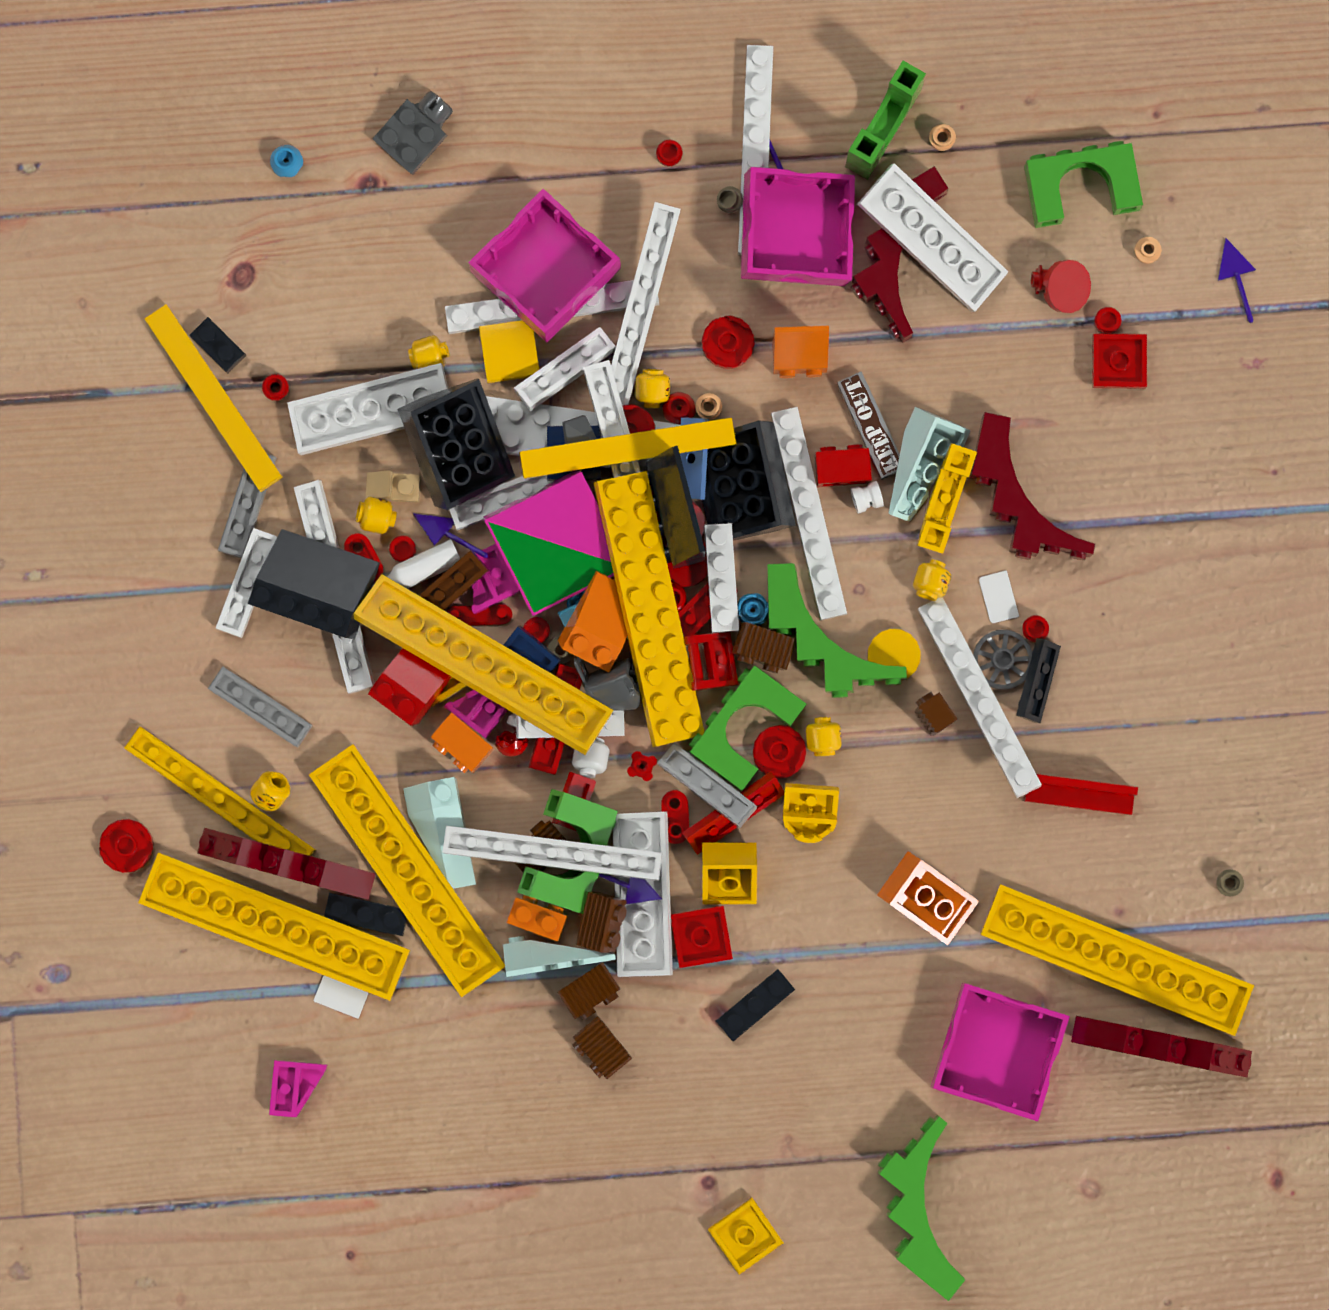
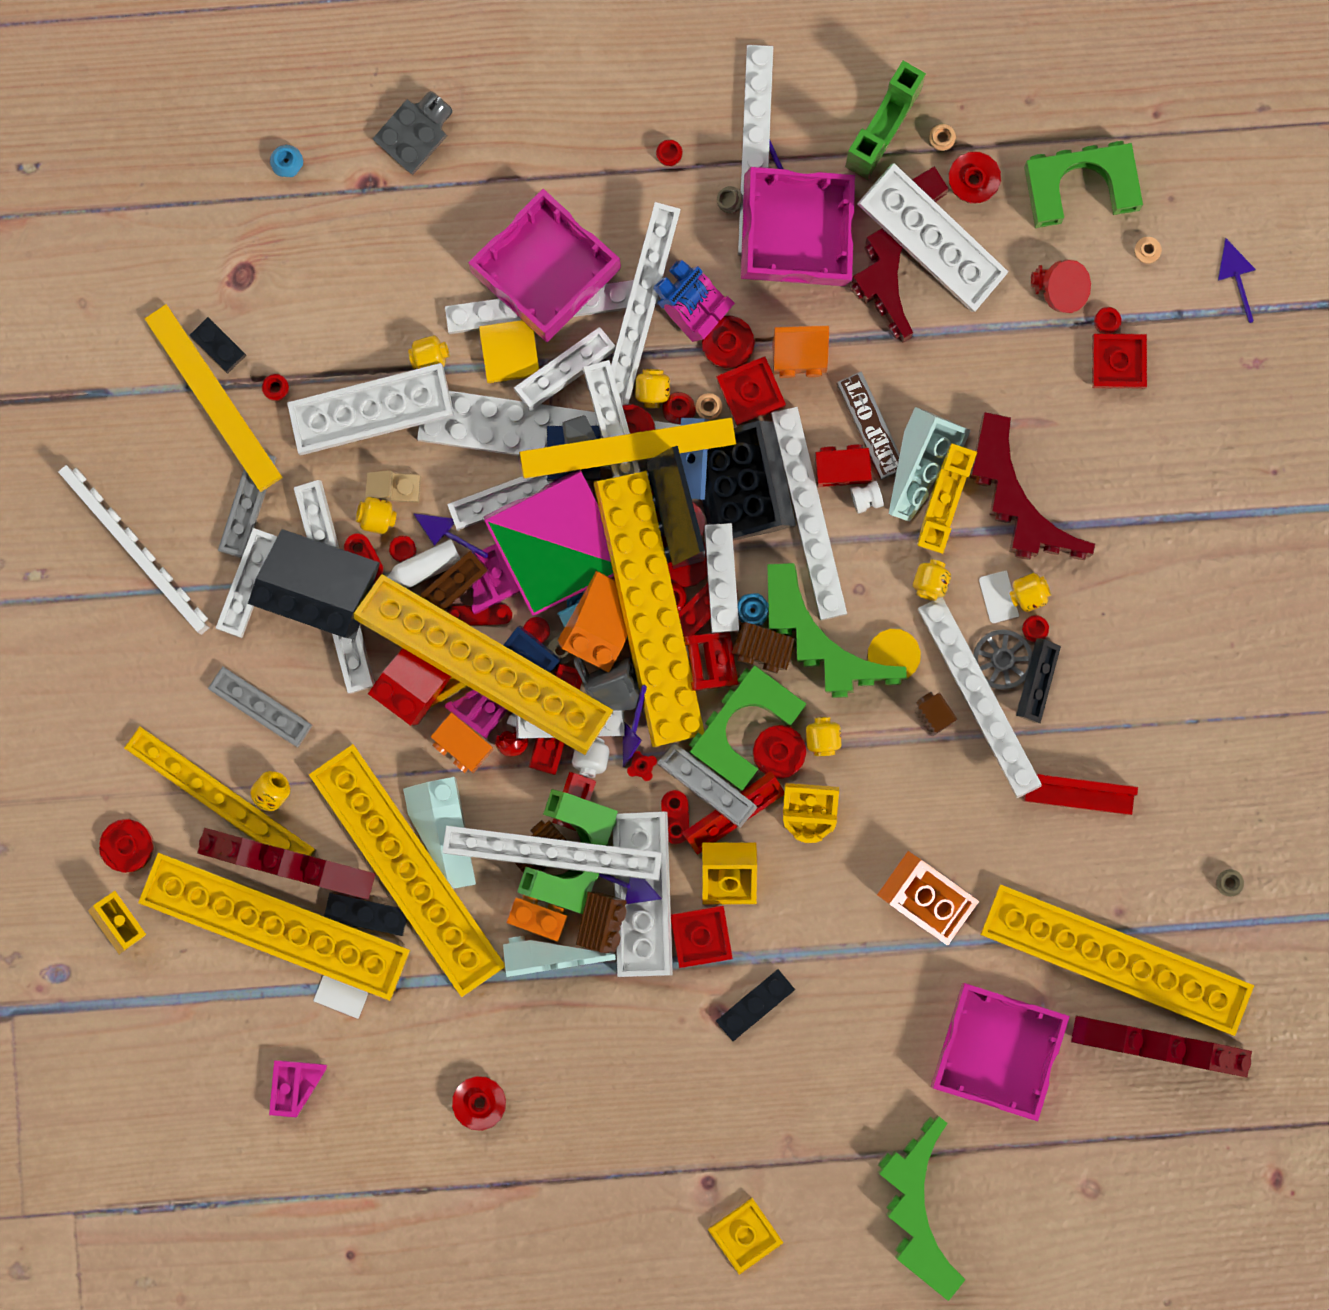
black slope [397,379,516,510] -> none
reddish brown brick [557,962,621,1021] -> none
reddish brown brick [572,1016,632,1079] -> none
none -> white plate [58,465,209,635]
none -> yellow brick [88,891,146,955]
none -> red dish [452,1076,506,1131]
none -> dark purple piece [623,685,647,767]
none -> hips [653,260,735,342]
none -> red plate [716,356,786,426]
none -> red dish [948,152,1001,204]
none -> yellow head [1009,573,1051,612]

